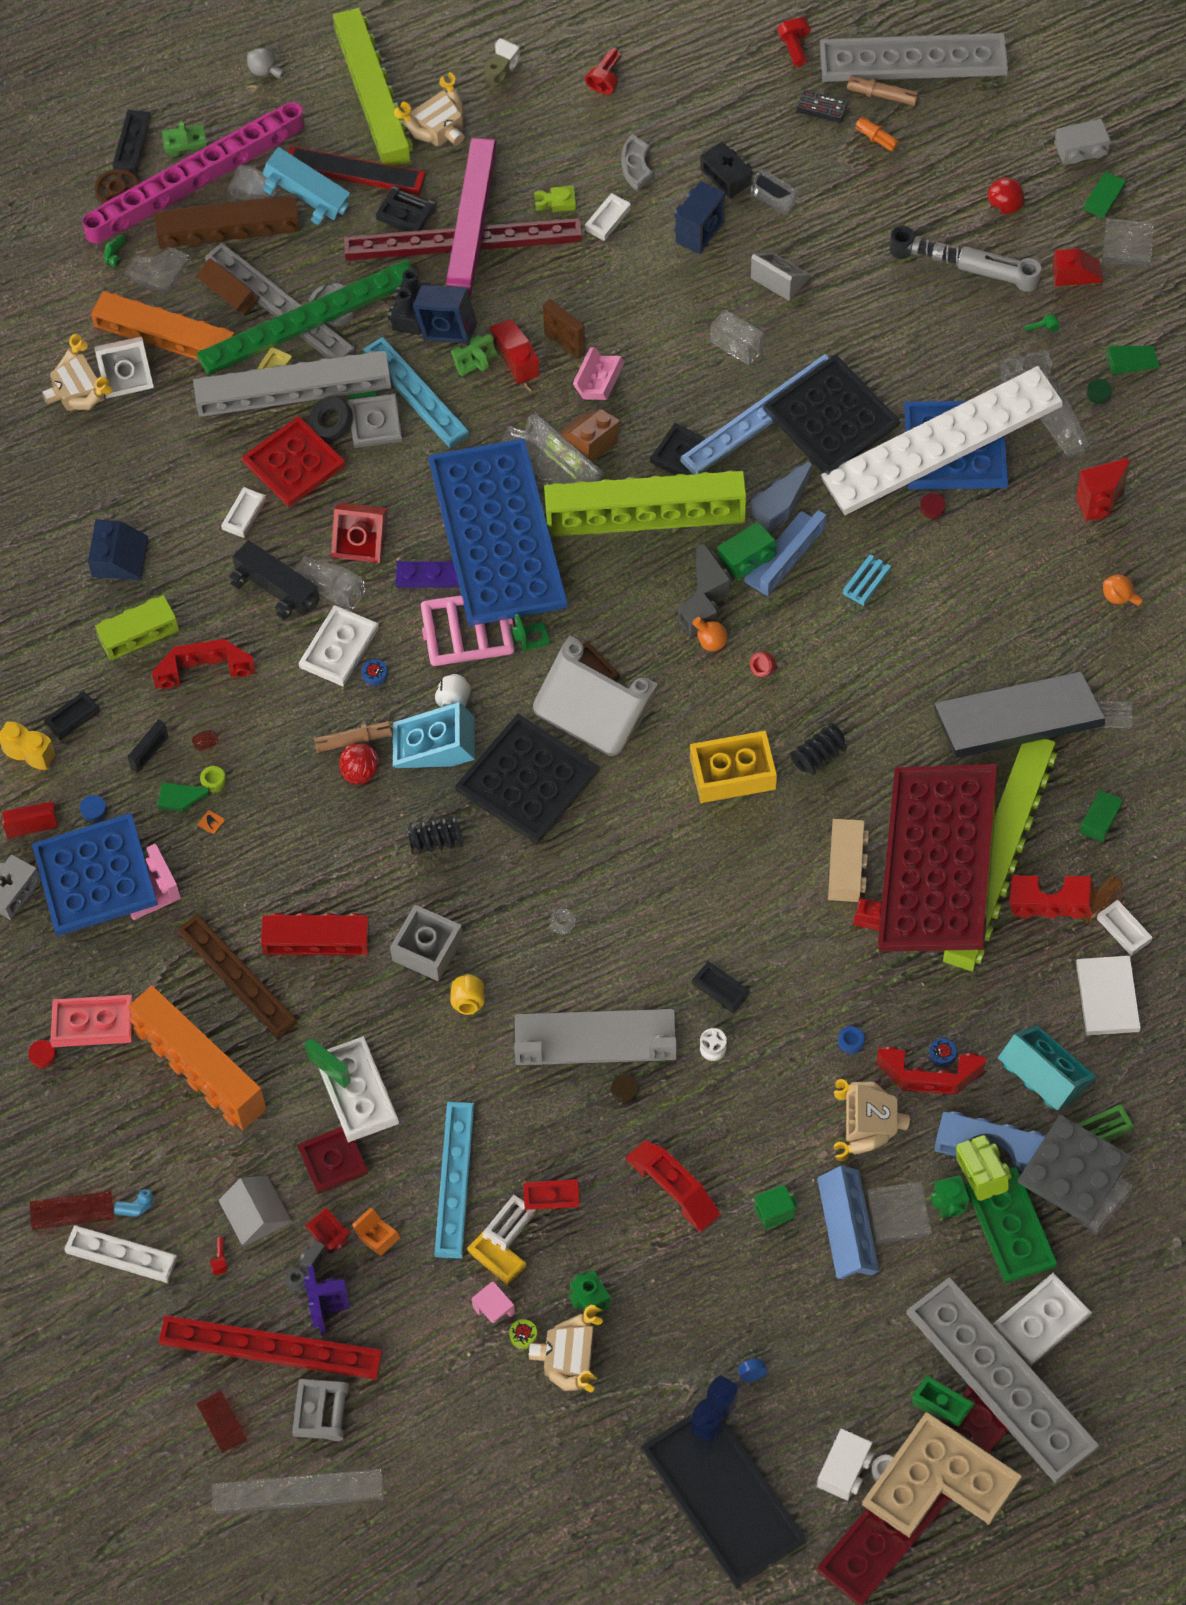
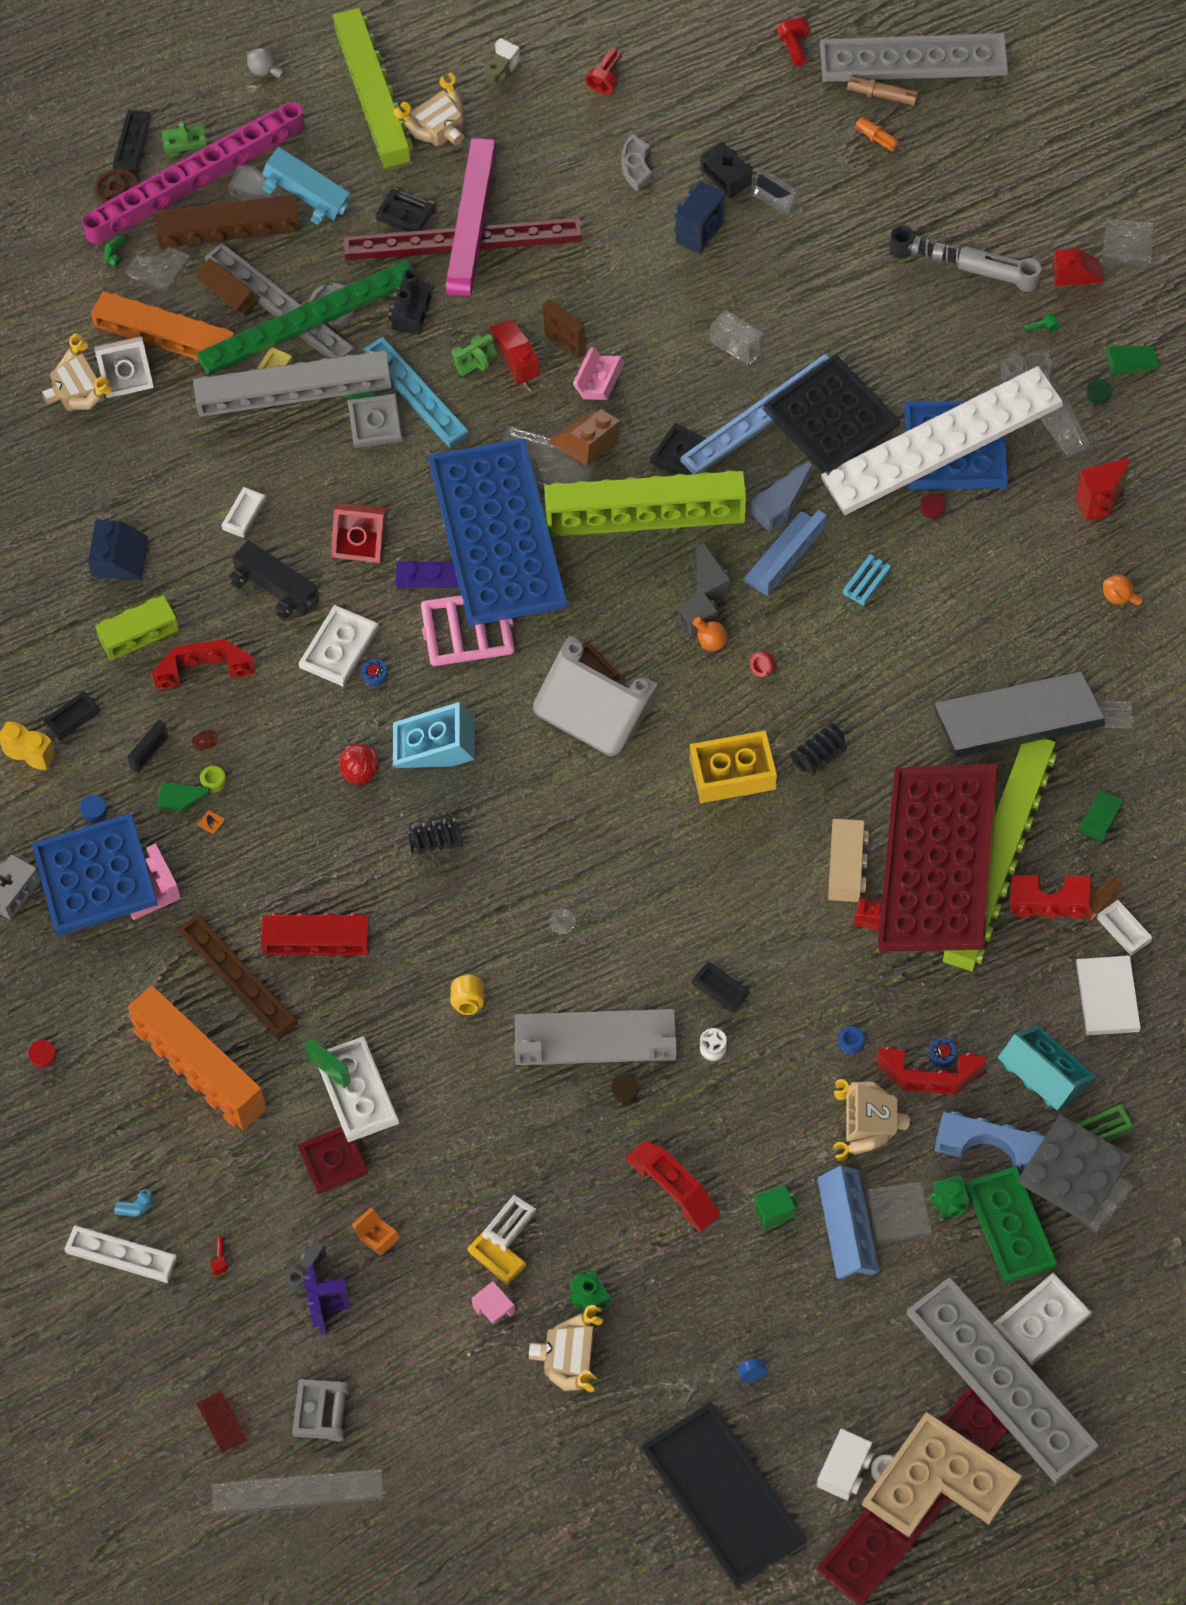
red panel [2,801,58,839] -> none
clear red tile [29,1191,114,1230] -> none
coral tile [50,995,133,1047] -> none
red plate [158,1315,383,1380] -> none
light grey slope [219,1176,292,1247] -> none
red plate [242,416,346,508] -> none
black tile [288,146,426,195] -> none
clear slope [294,556,365,612] -> none
red bracket [304,1207,351,1251] -> none
black tyre [309,396,353,441] -> none
medium nougat pin [314,721,392,753] -> none
light grey brick [390,905,463,982] -> none
dark blue brick [413,285,477,343] -> none
white head [435,674,471,708] -> none
medium azure tile [435,1102,474,1259] -> none
black plate [455,713,600,845] -> none
tile [509,1319,537,1349] -> none
green bracket [512,614,550,652] -> none
red panel [523,1179,579,1210] -> none
clear plate [524,413,603,482] -> none
lime plate [534,186,576,212] -> none
white tile [585,193,631,241] -> none
clear blue brick [691,1375,738,1442] -> none
green brick [717,522,777,580] -> none
light grey slope [751,252,811,301] -> none
tile [797,89,848,123] -> none
green slope [911,1376,974,1427] -> none
lime brick [956,1135,1011,1201] -> none
red hair [987,177,1025,214] -> none
light grey brick [1054,119,1110,165] -> none
green tile [1083,172,1126,219] -> none

